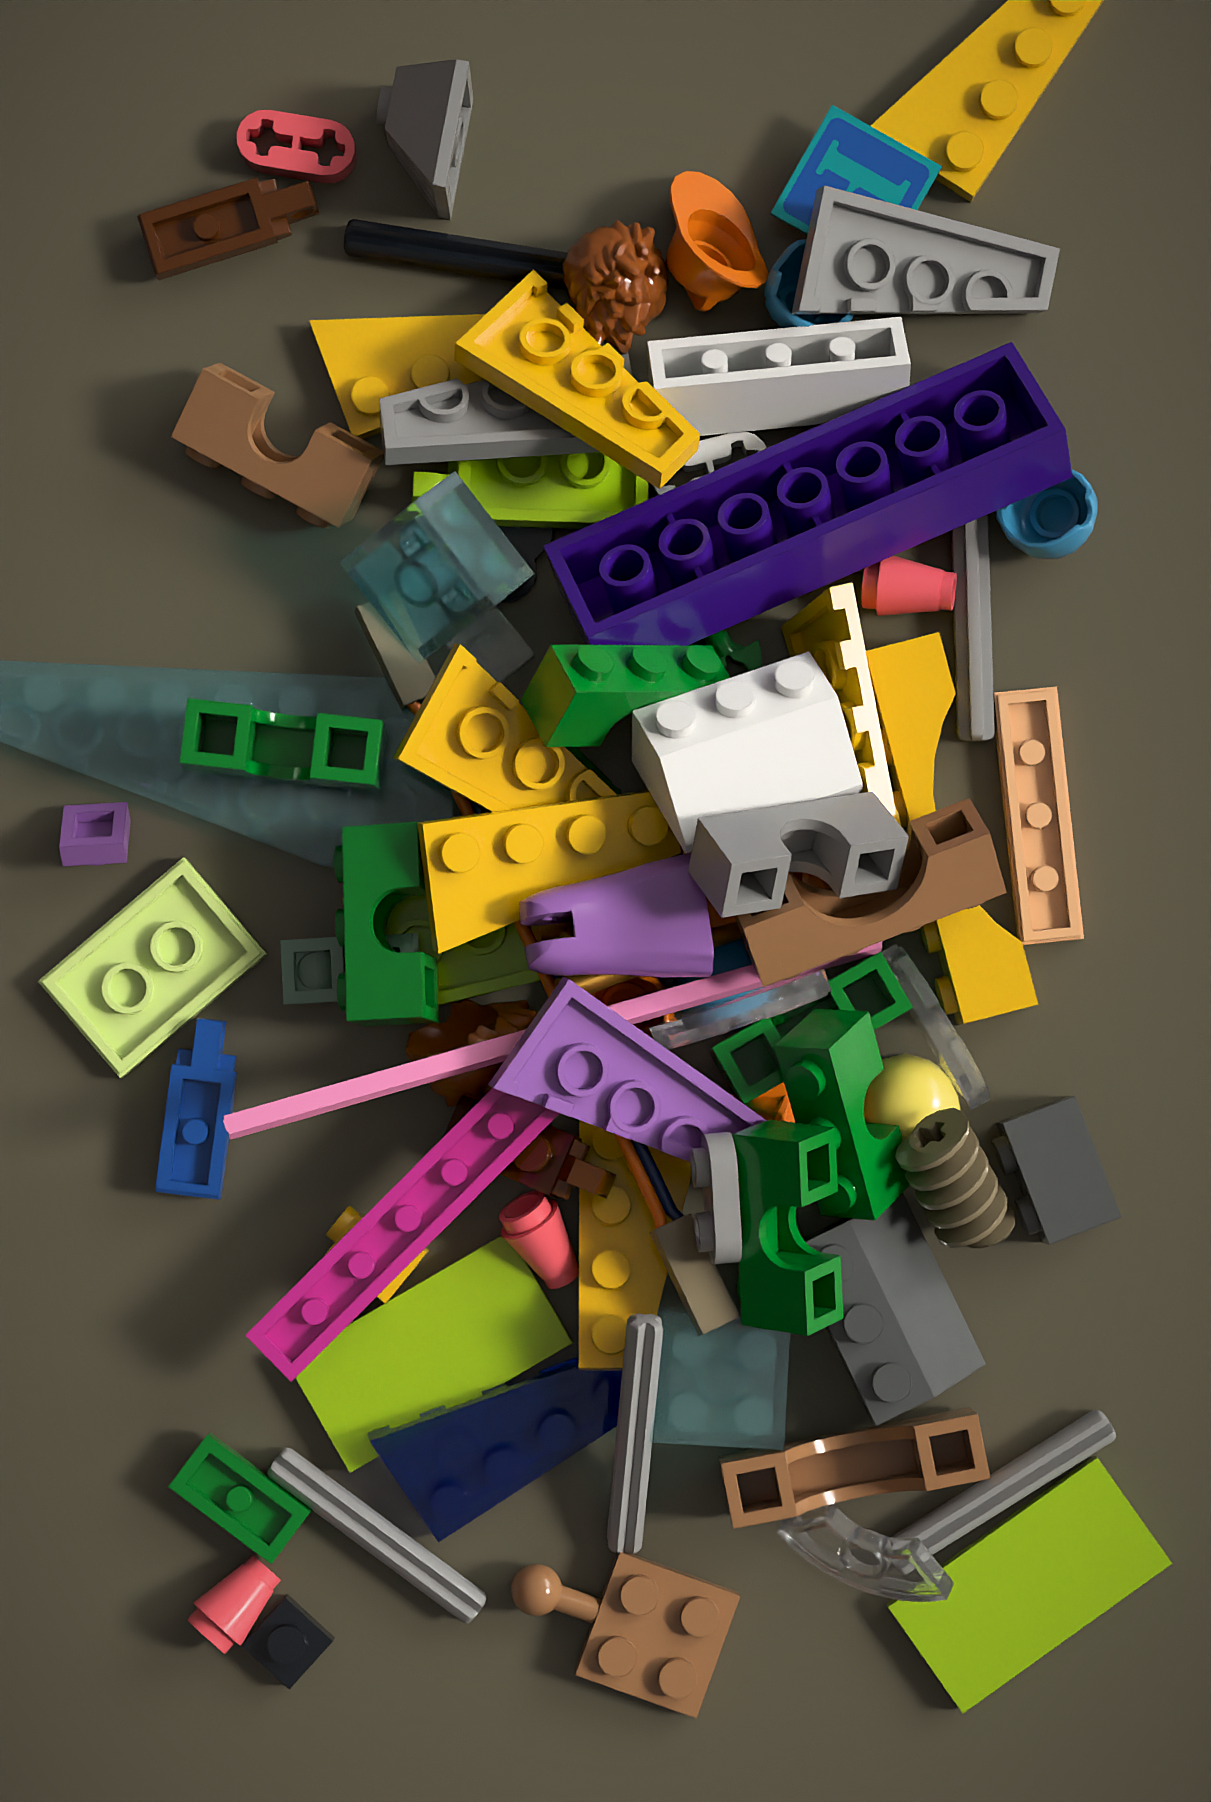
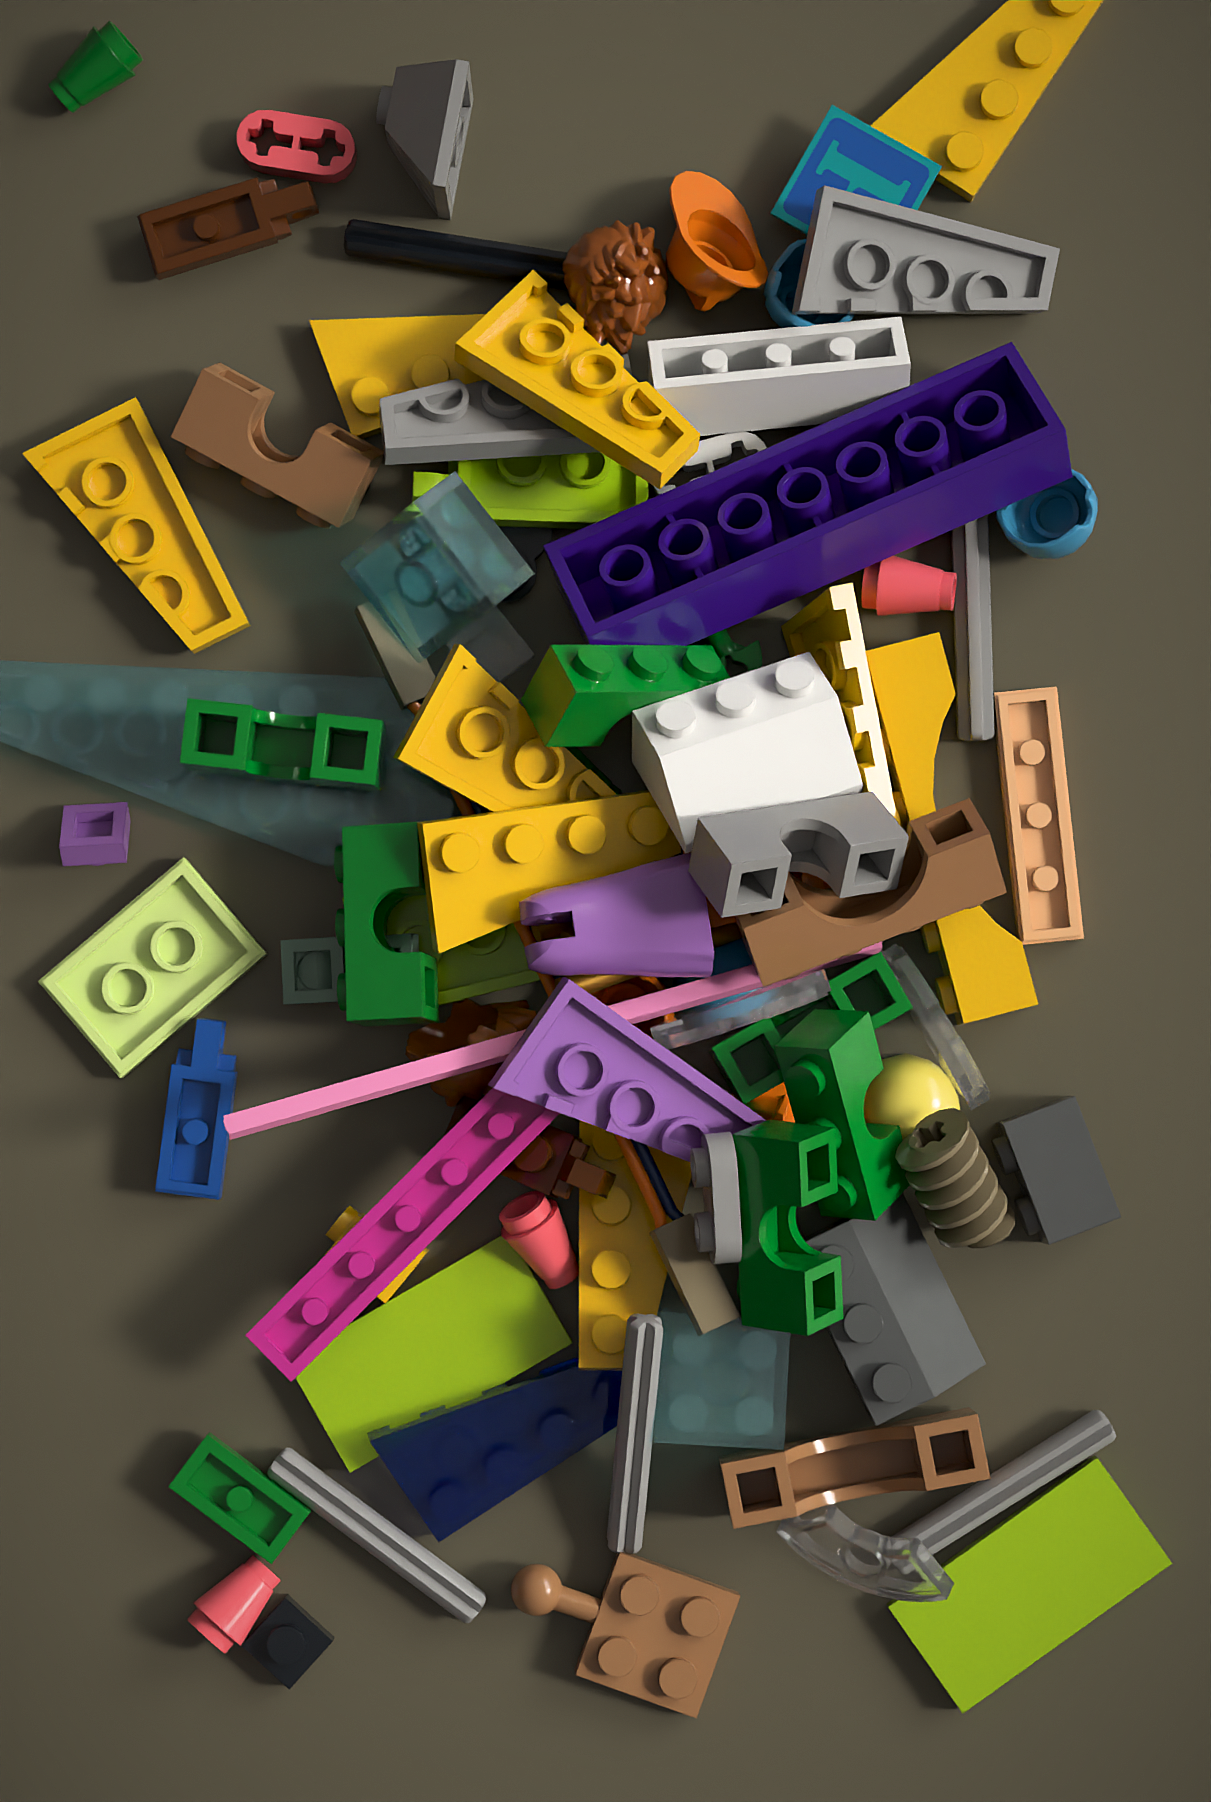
none -> yellow wing [22,397,251,654]
none -> green cone [48,20,143,113]

